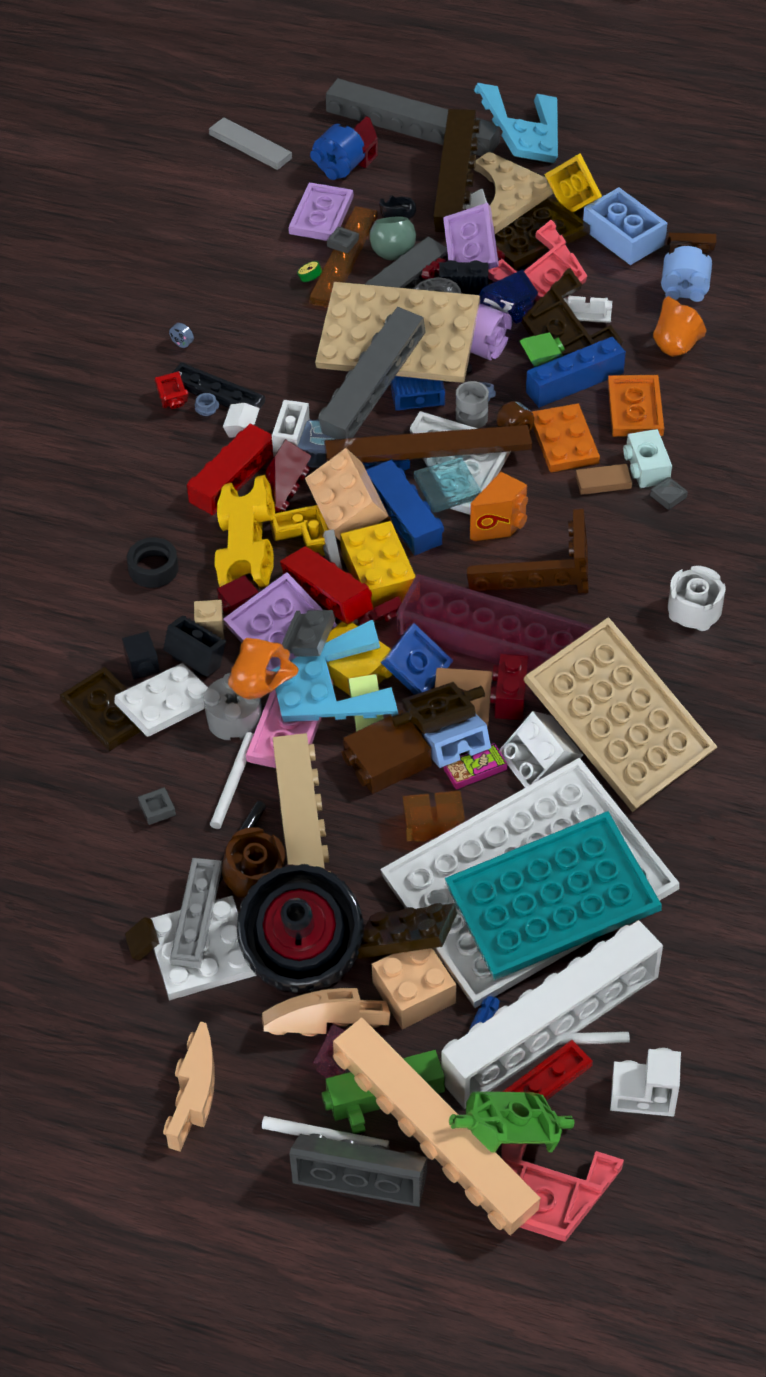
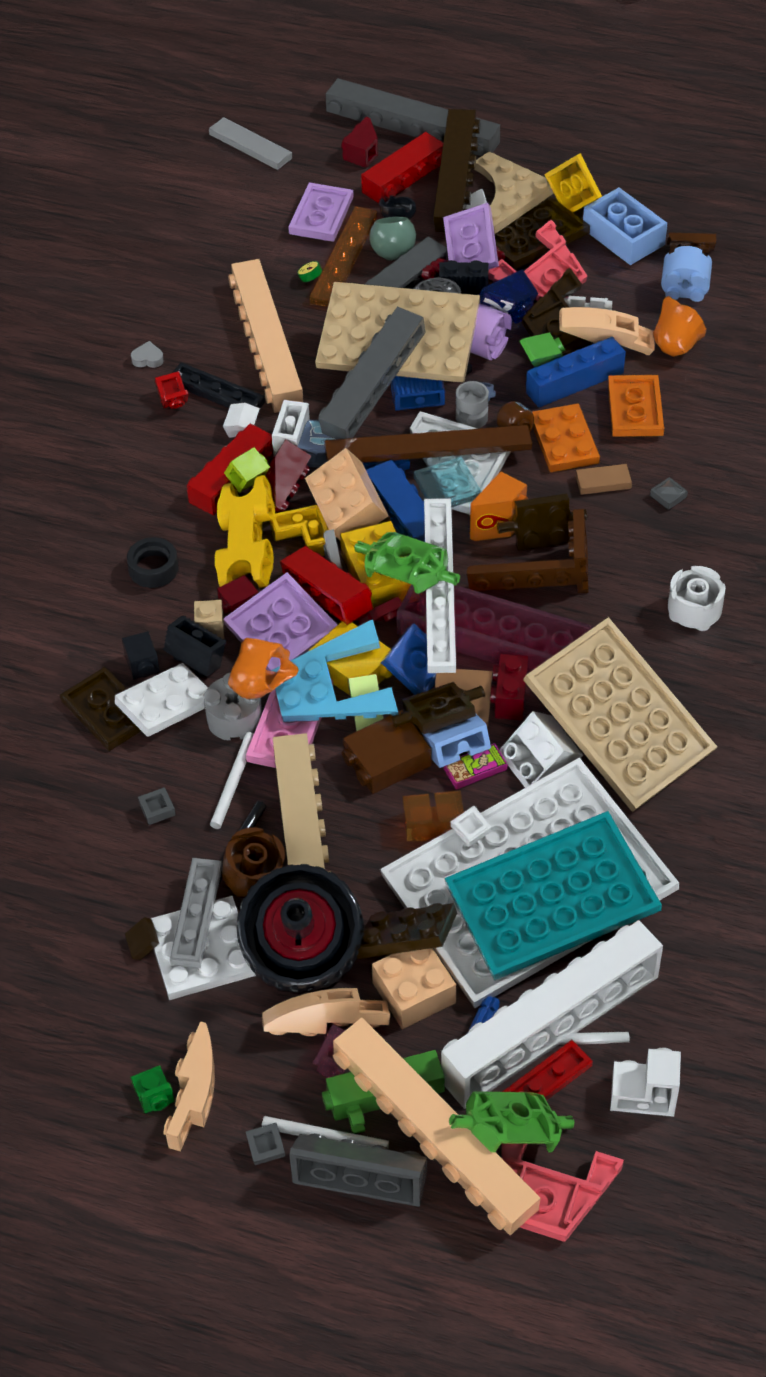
sand blue tile [169,323,194,348] -> none
sand blue plate [194,393,219,416] -> none
dark grey plate [282,610,336,656] -> none
blue brick [310,124,365,180] -> none
dark grey tile [327,226,359,254] -> none
medium azure wing [474,83,558,163] -> none
light aqua brick [623,429,672,488] -> none
none -> light grey tile [131,341,164,368]
none -> green bracket [131,1065,174,1114]
none -> lime brick [224,447,270,493]
none -> light nougat brick [228,259,303,413]
none -> dark grey plate [246,1123,286,1165]
none -> bright green plate [354,532,460,594]
none -> red brick [361,132,444,203]
none -> white plate [424,499,456,673]
none -> white tile [450,806,492,847]
none -> dark brown plate [497,493,587,551]
none -> light nougat slope [559,307,655,355]

